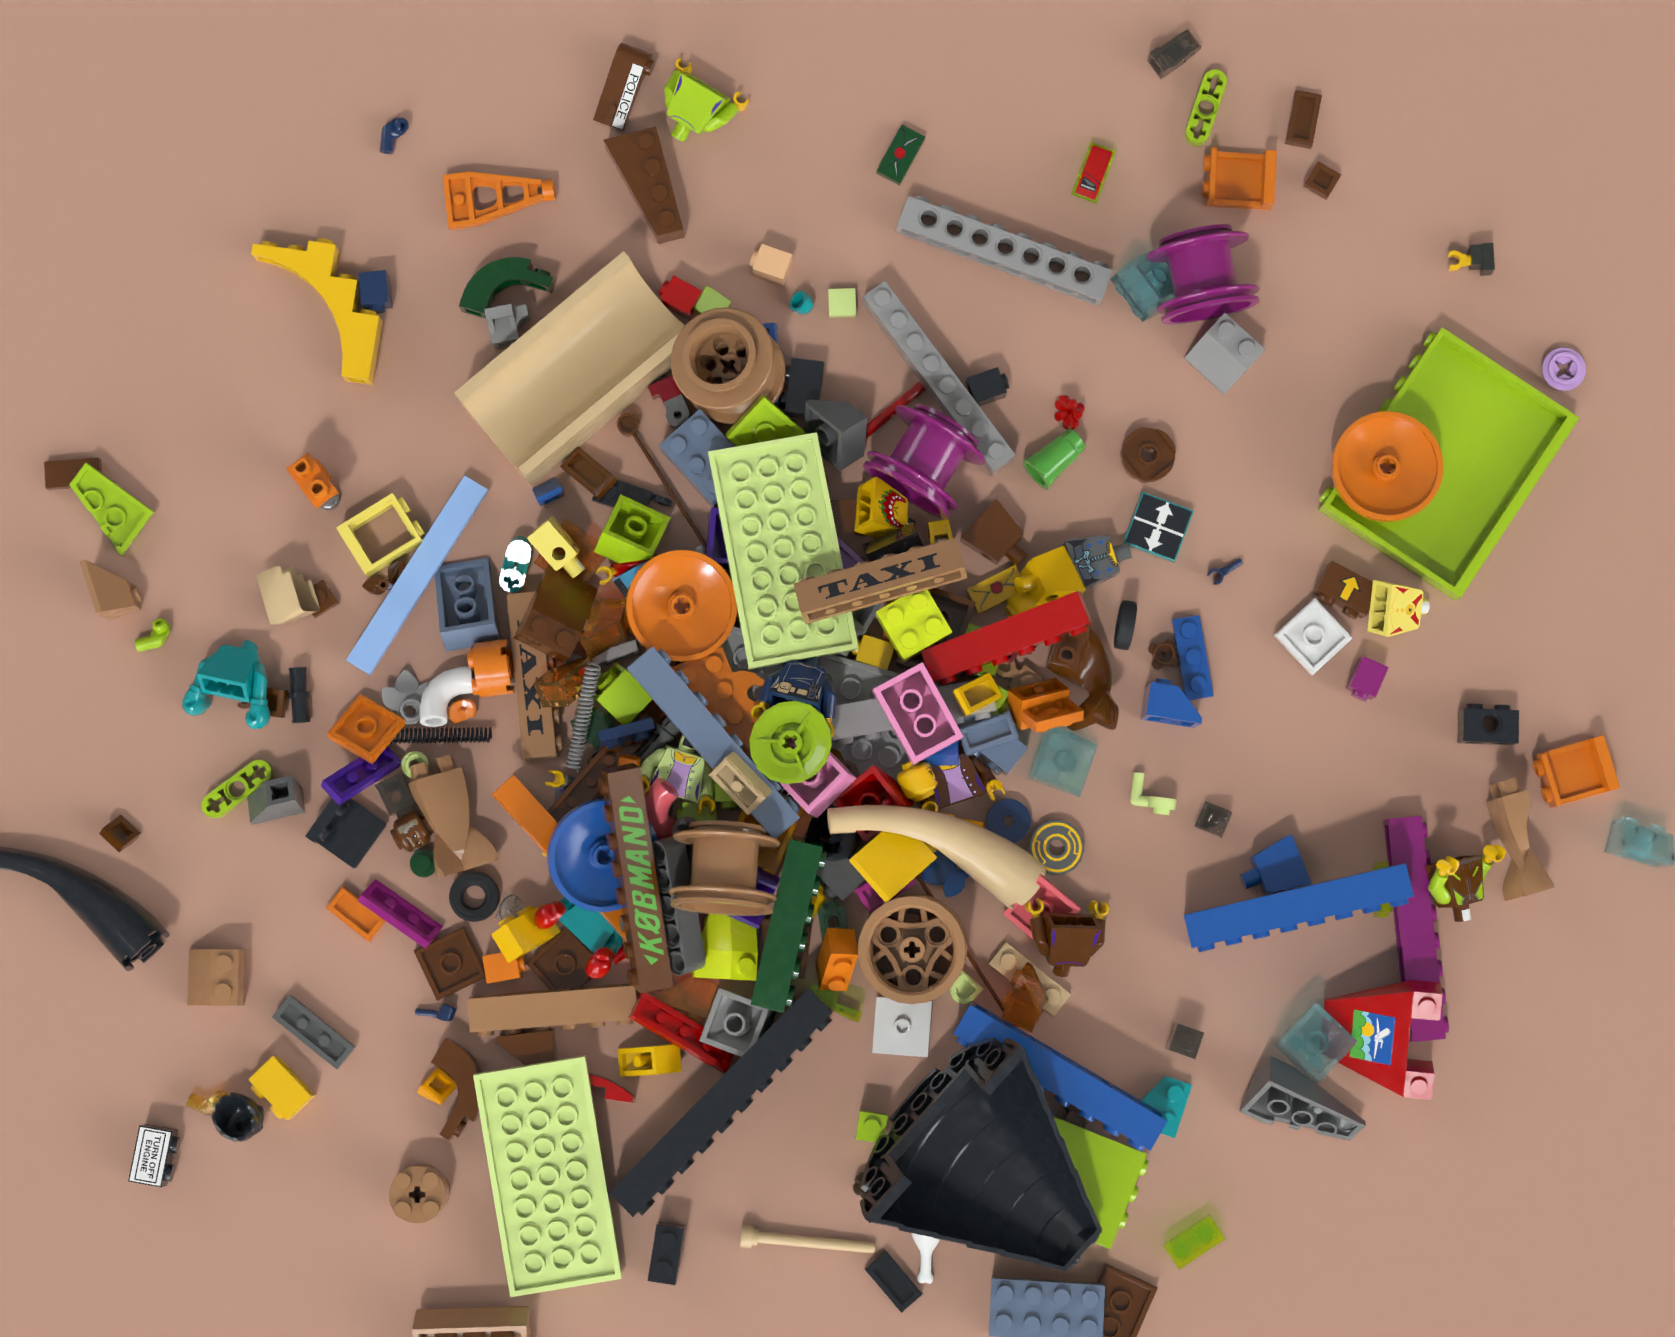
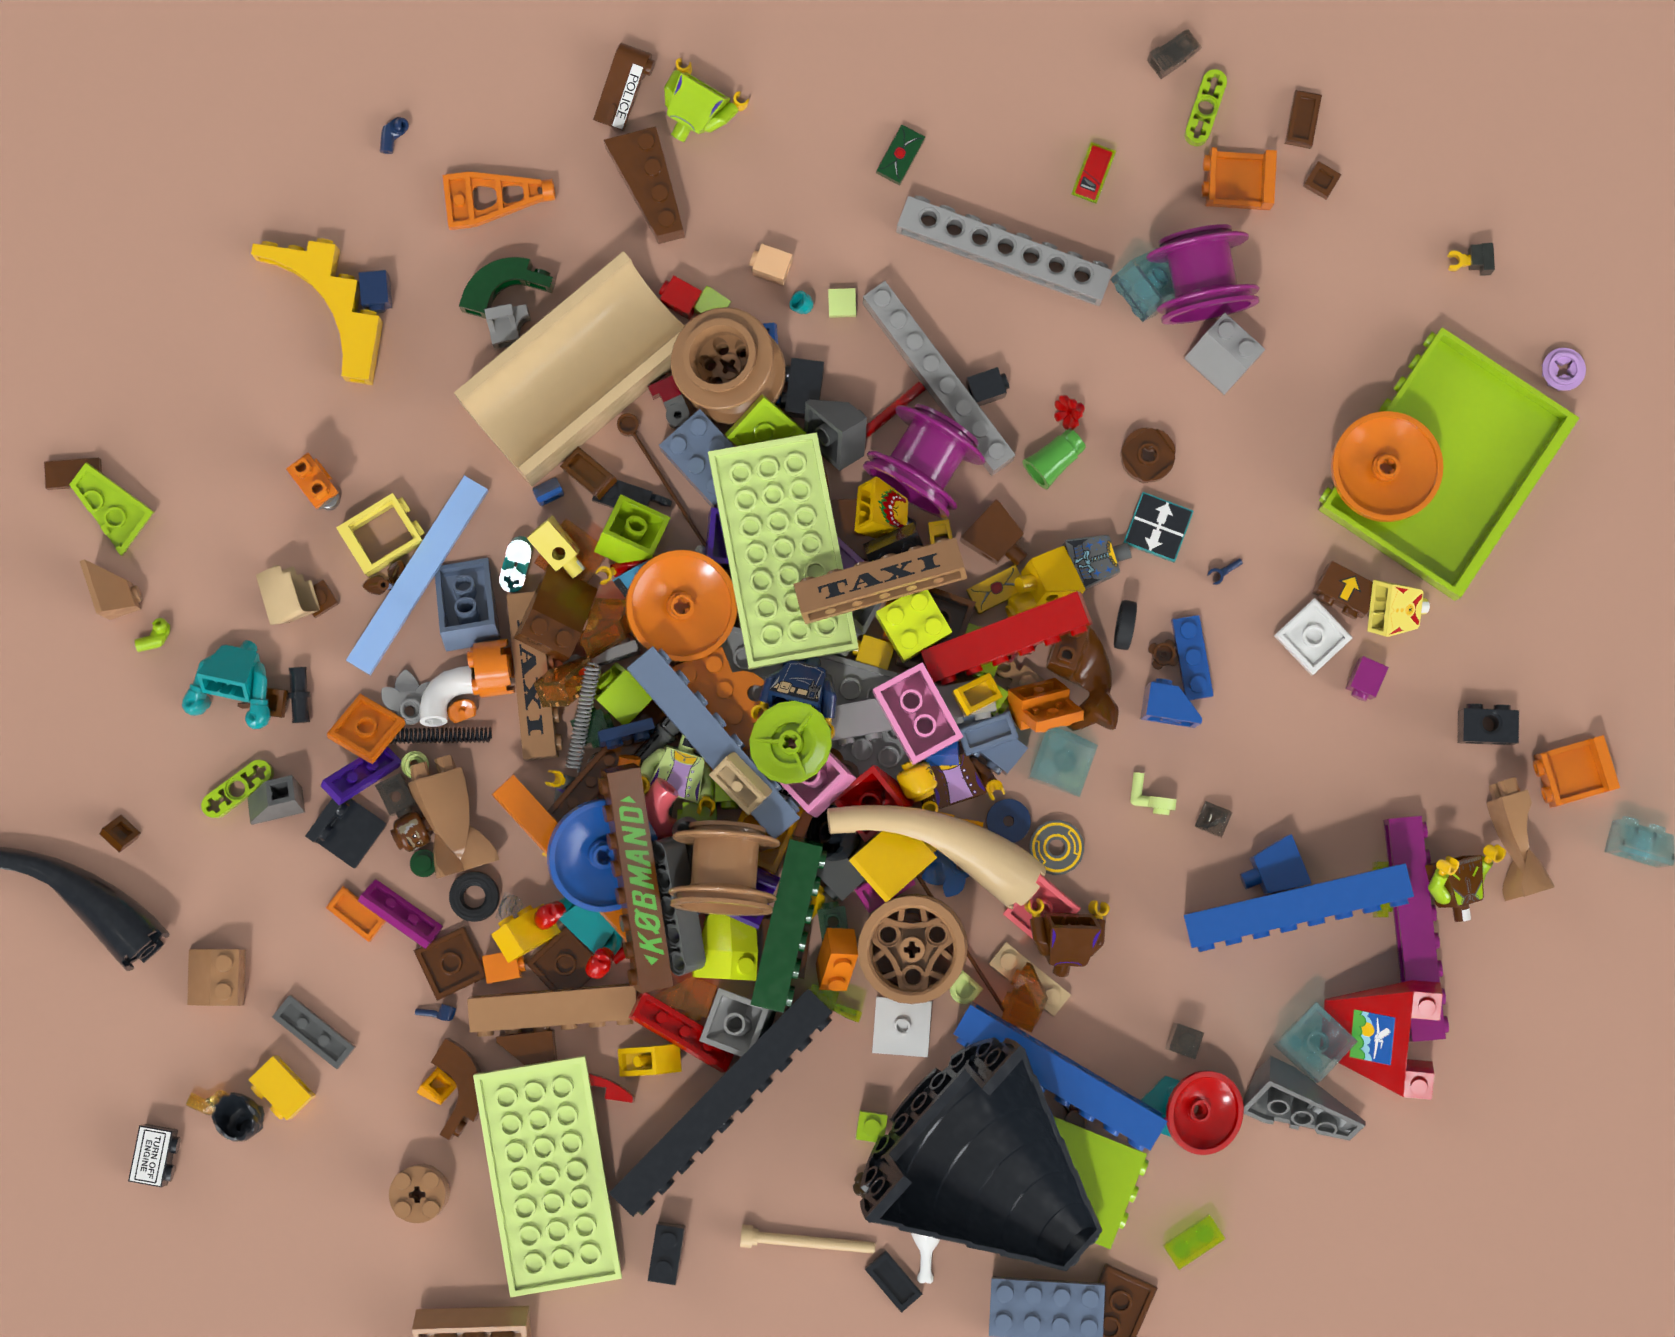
none -> red dish [1166,1070,1244,1155]

